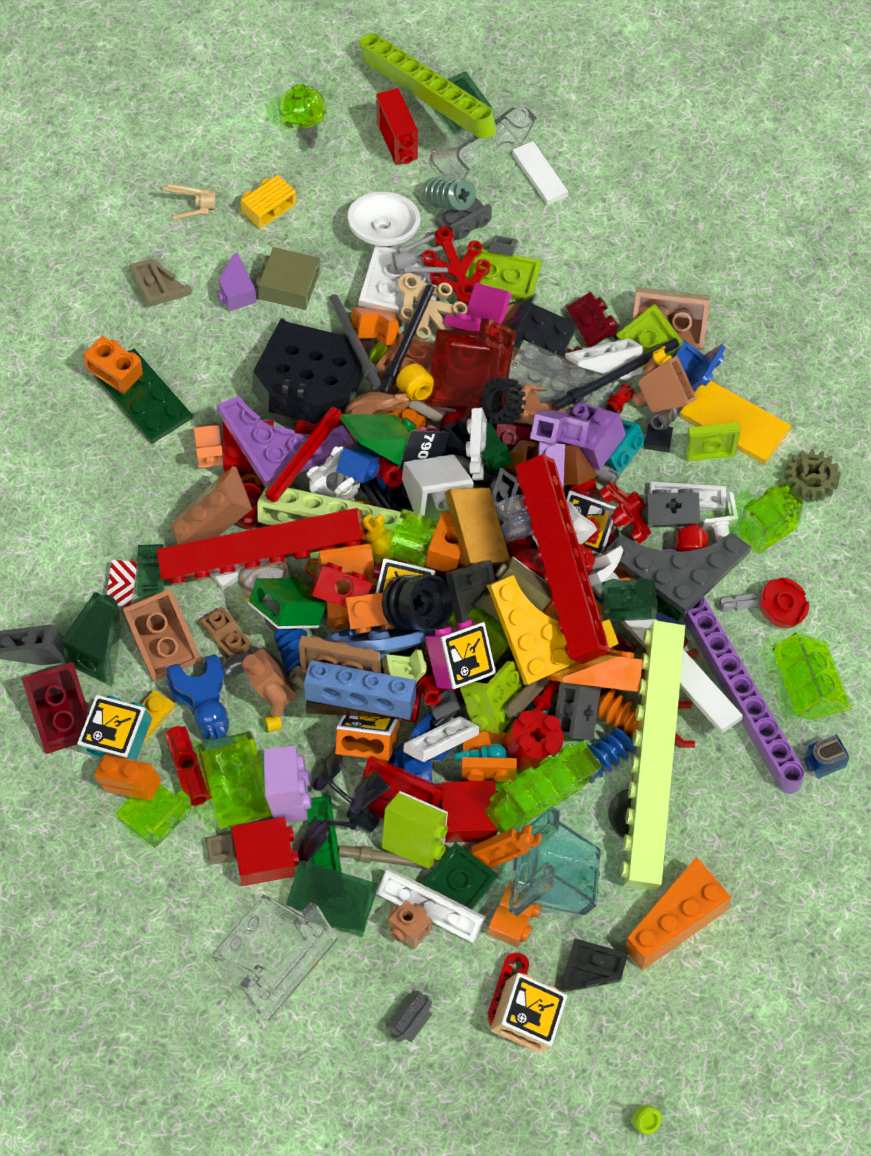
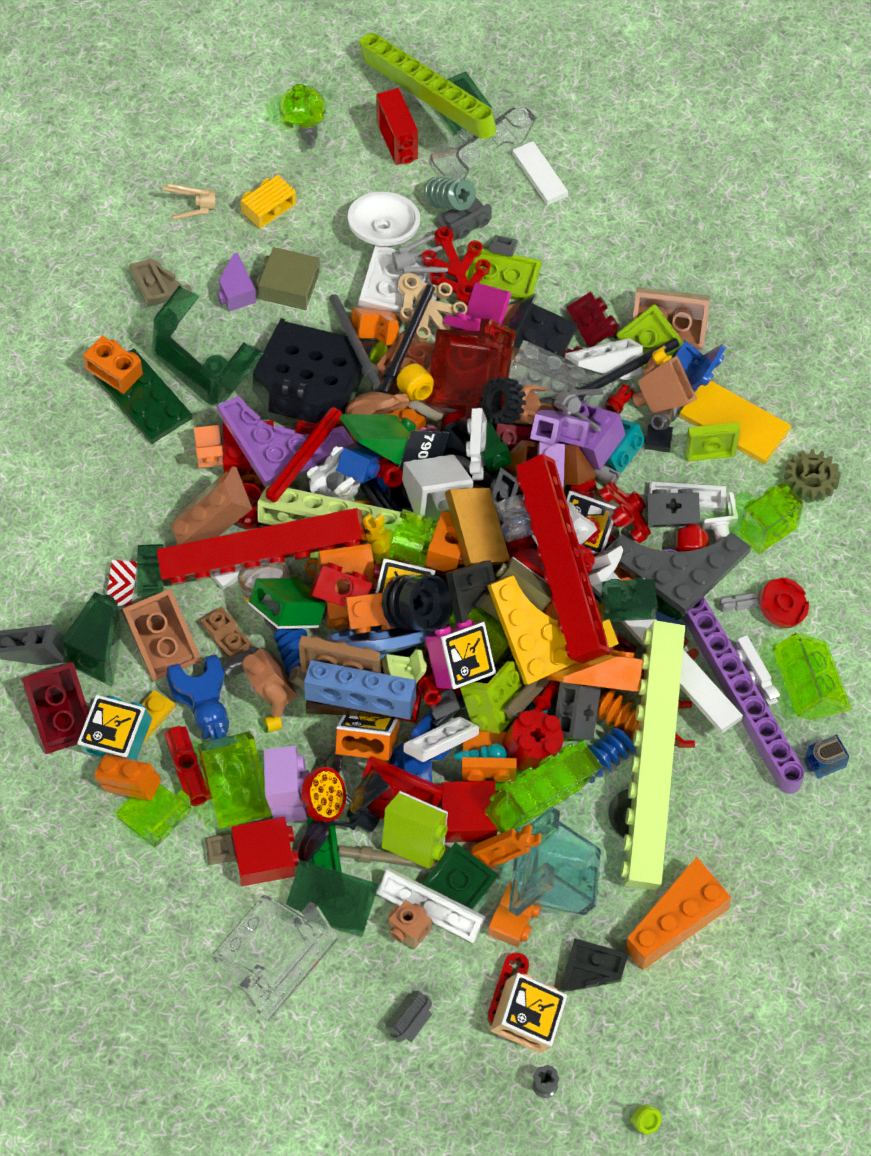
none -> clear green windscreen [152,285,264,406]
none -> tile [301,767,346,822]
none -> dark grey bush [533,1065,559,1098]
none -> light grey plant [554,388,607,432]
none -> white plate [735,635,780,707]

